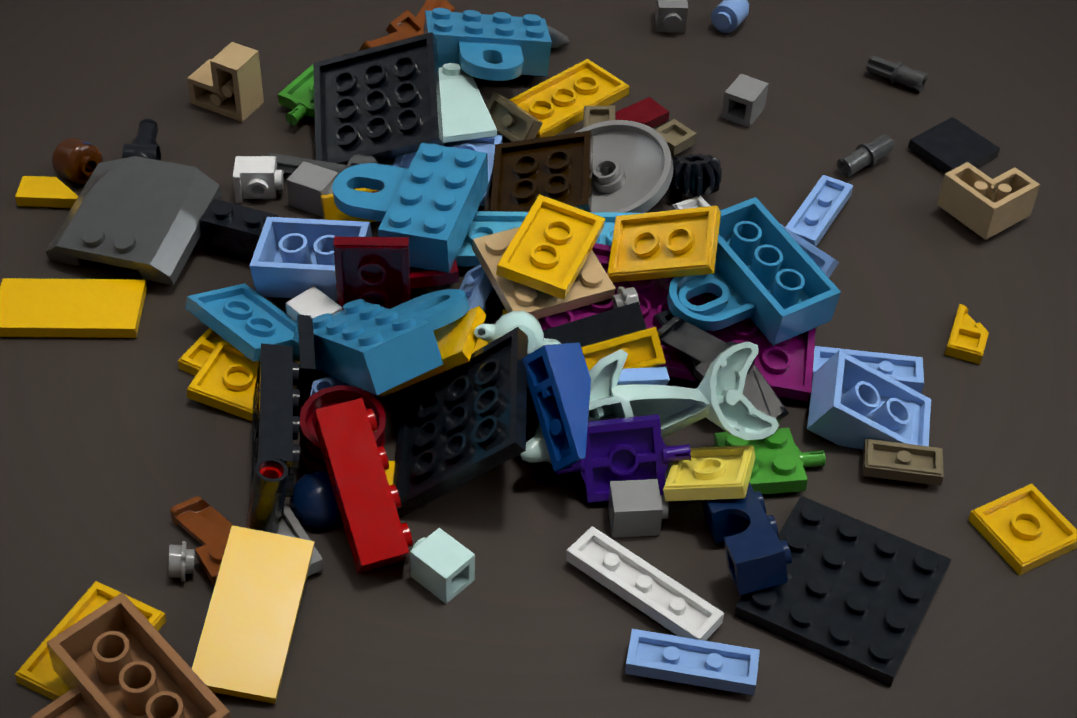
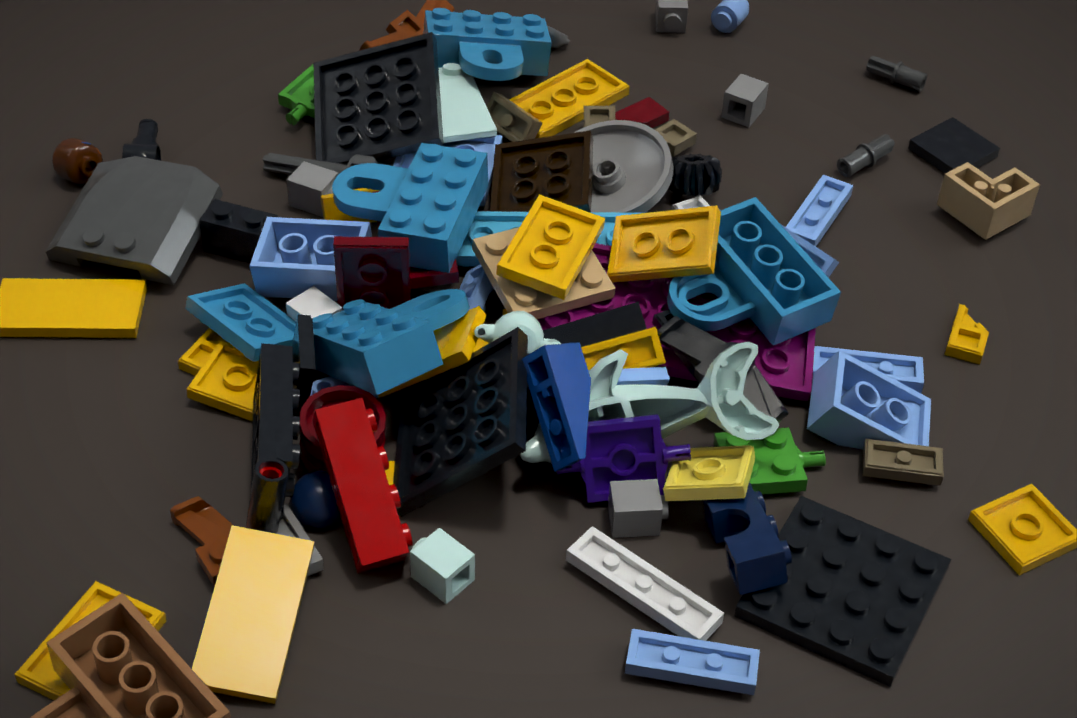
yellow tile [15,176,78,208] -> none
light grey plate [168,541,195,582] -> none
tan brick [187,42,264,122] -> none
white brick [233,156,284,203] -> none
light grey plate [612,287,640,309] -> none

